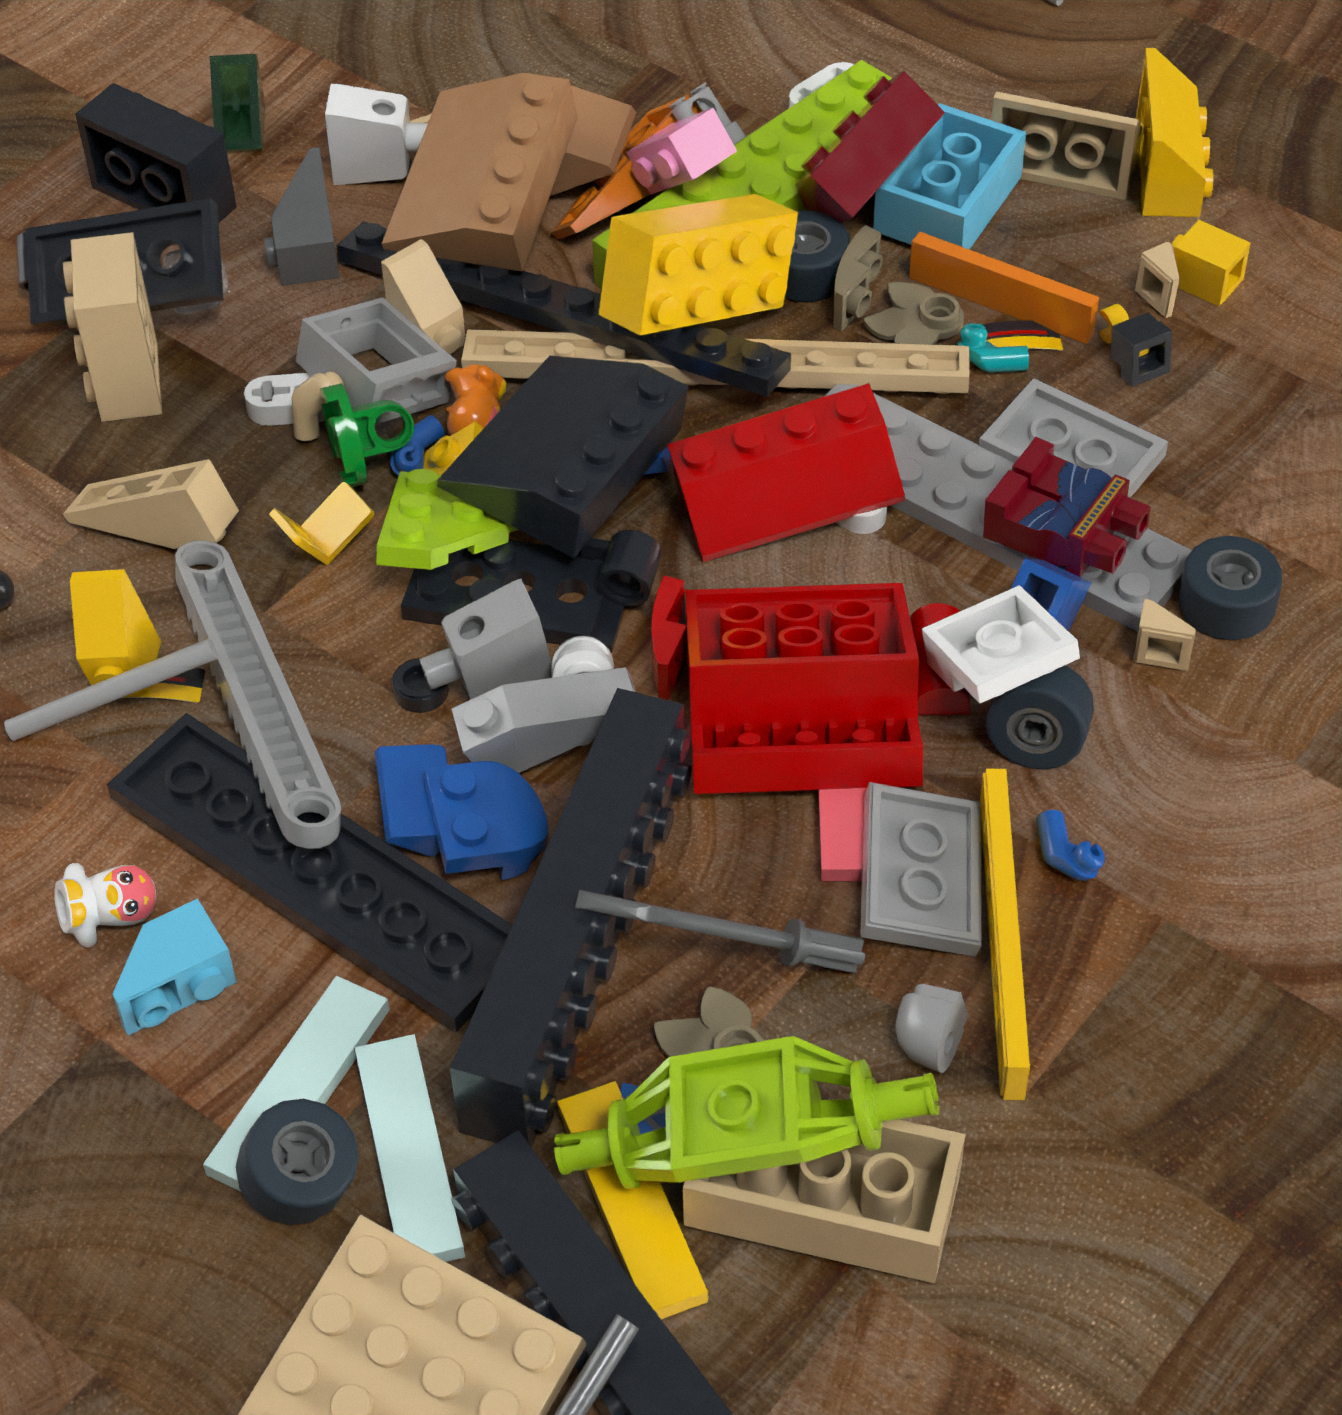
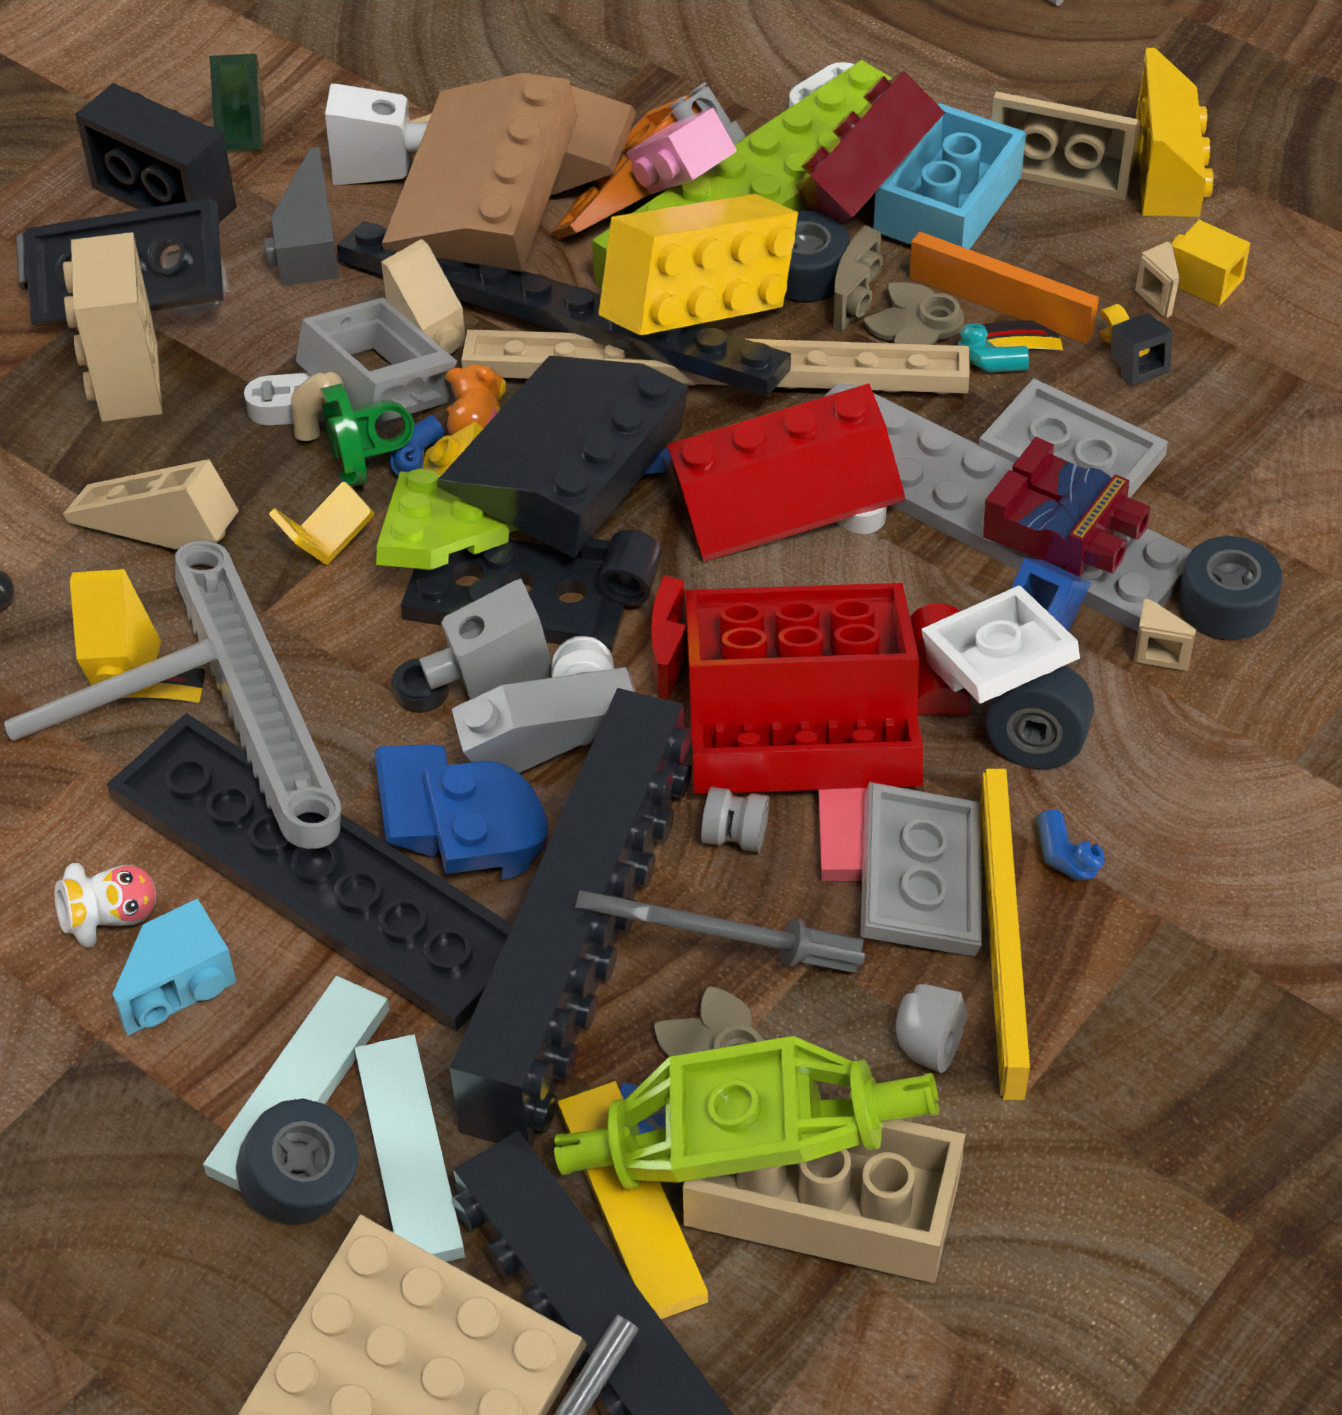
none -> light grey wheel [701,786,769,853]

